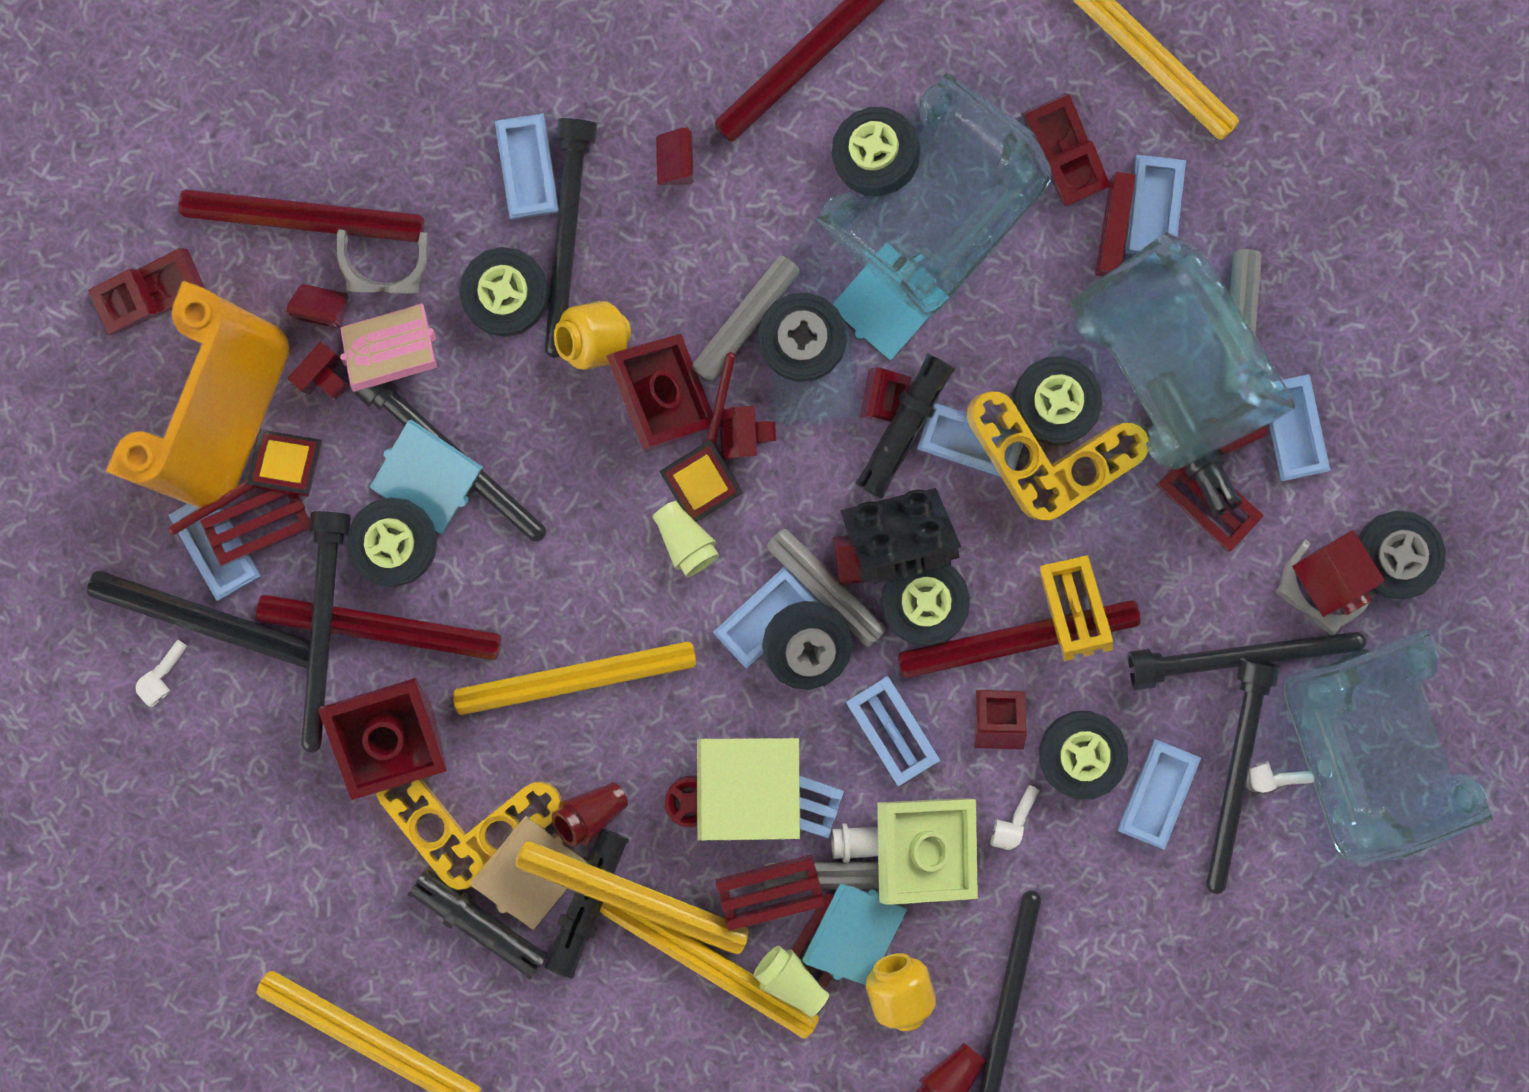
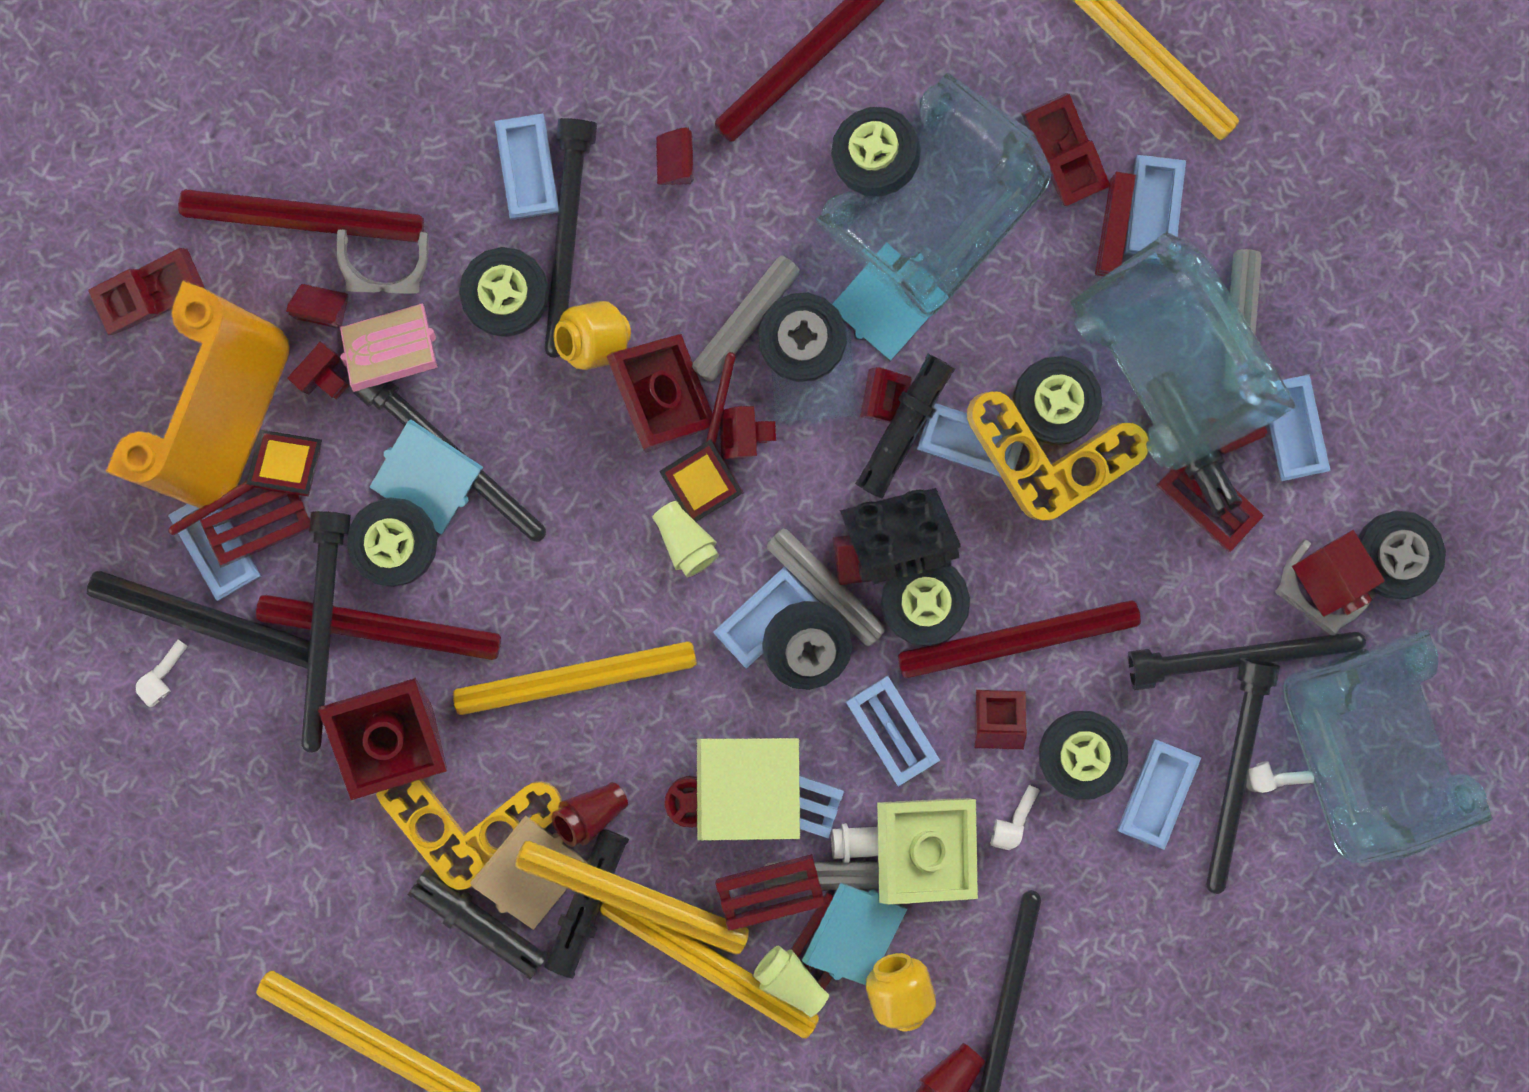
yellow tile [1040,555,1113,661] -> none

